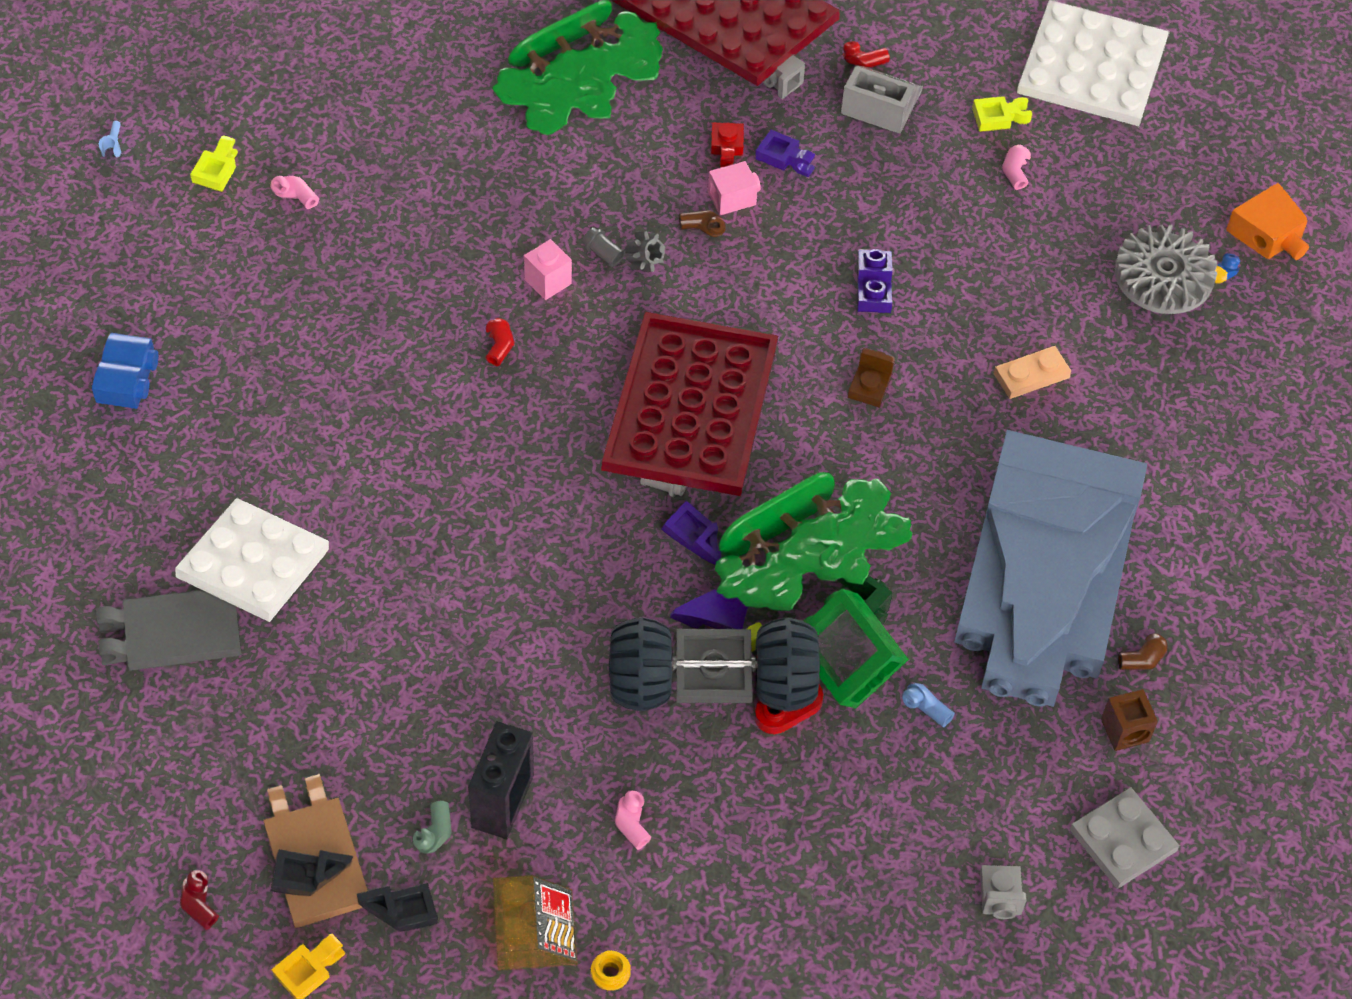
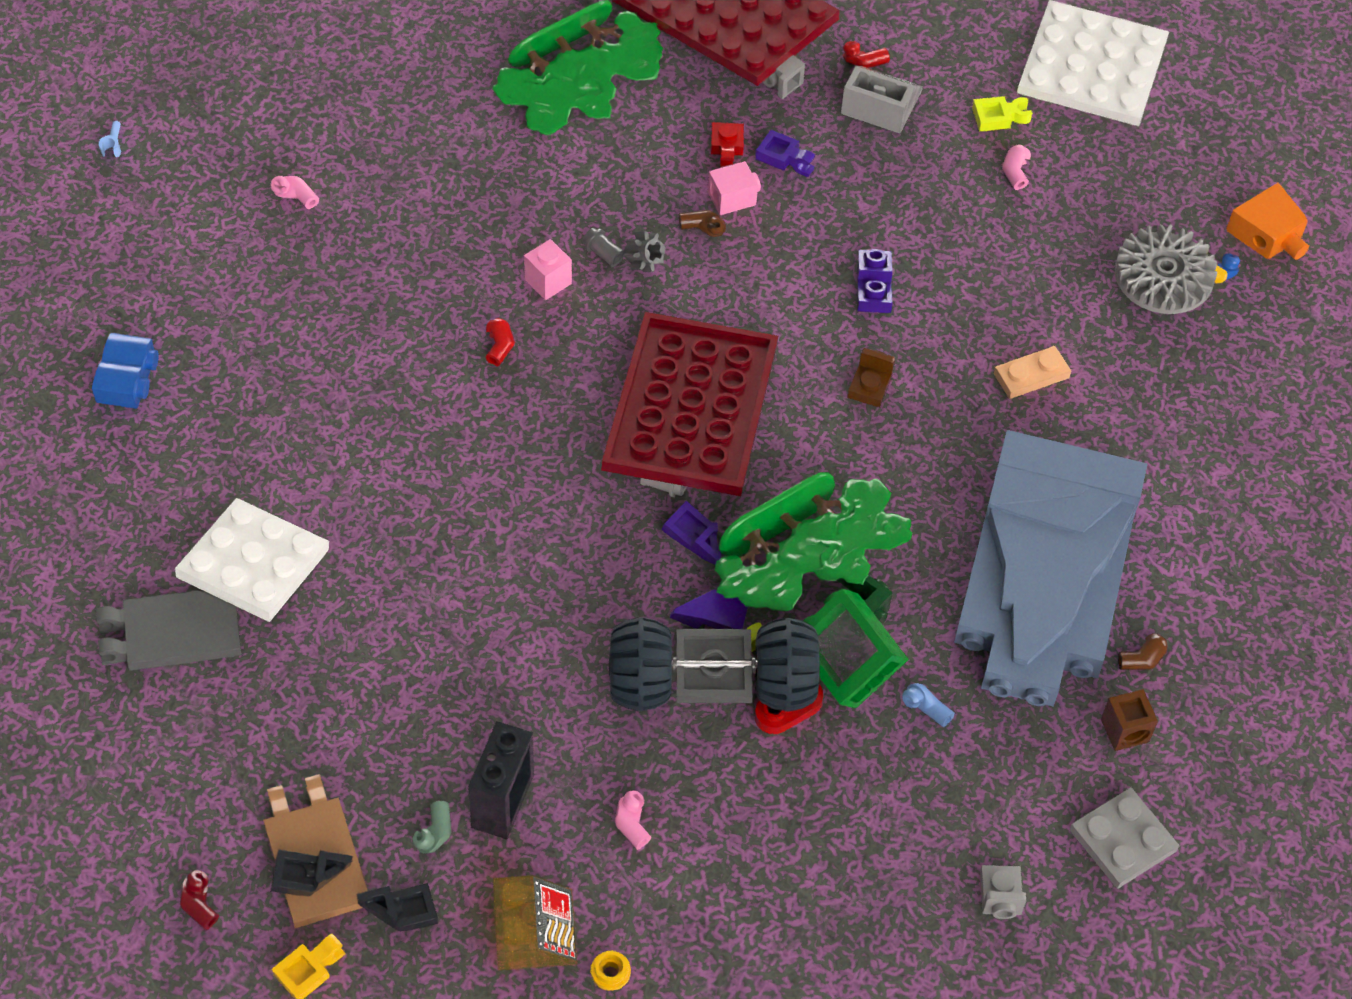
neon yellow plate [190,136,238,192] -> none

